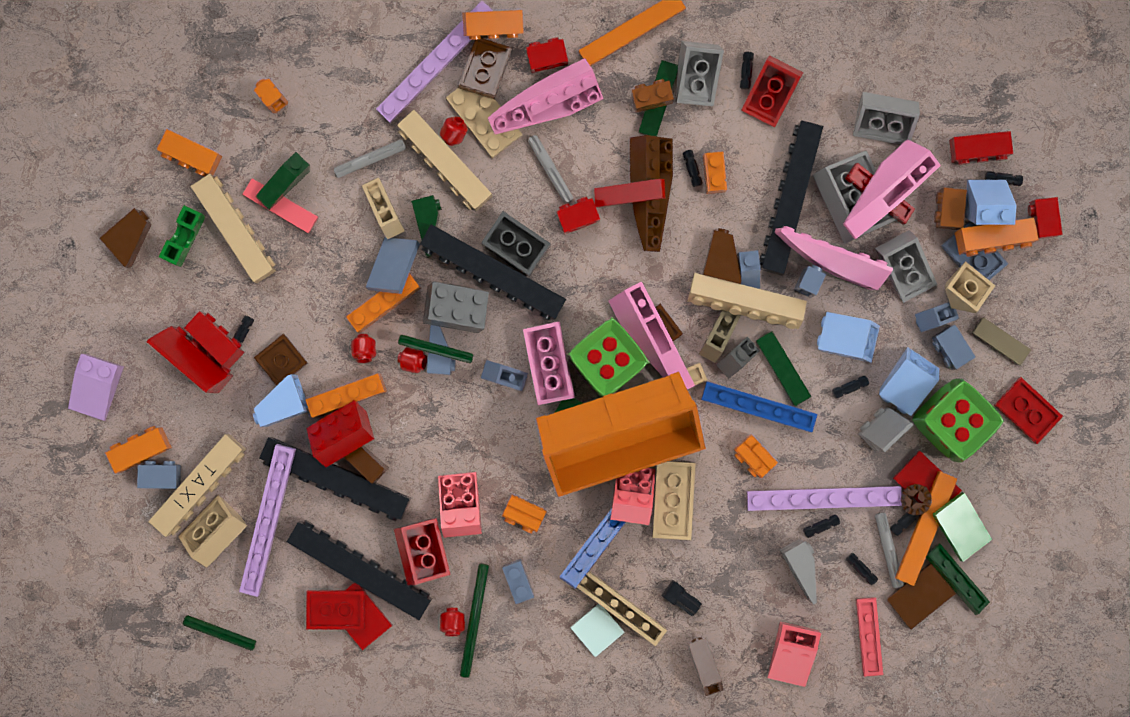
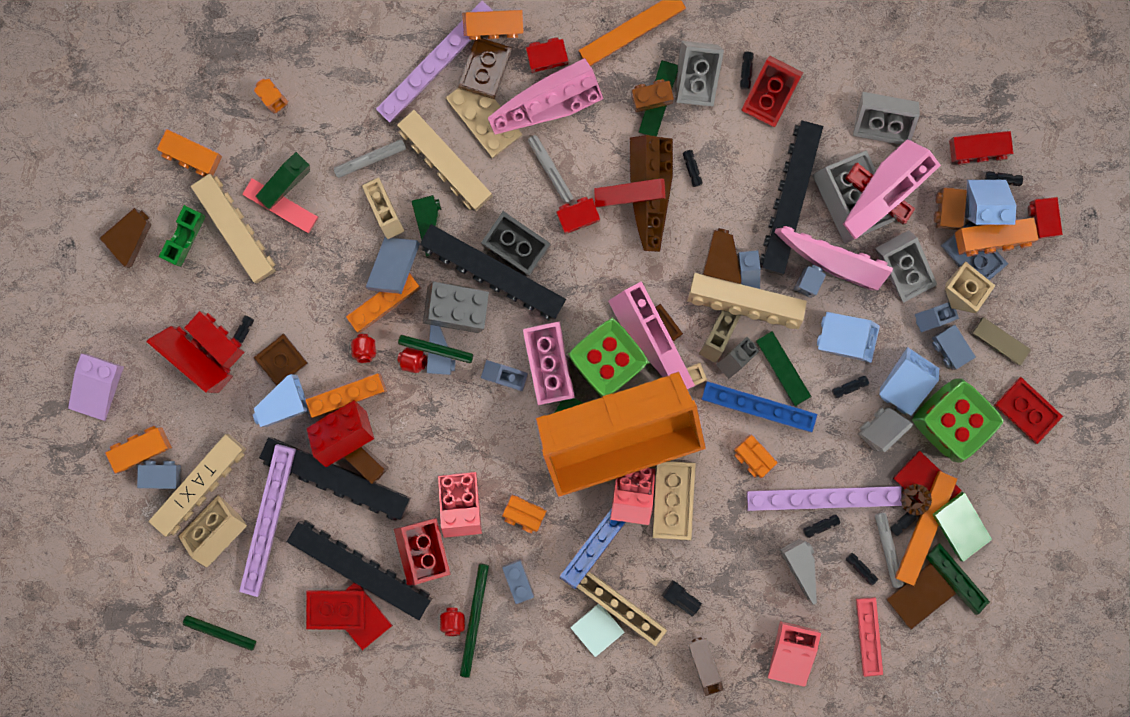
red head [440,116,468,146] -> none
orange brick [703,152,727,194] -> none

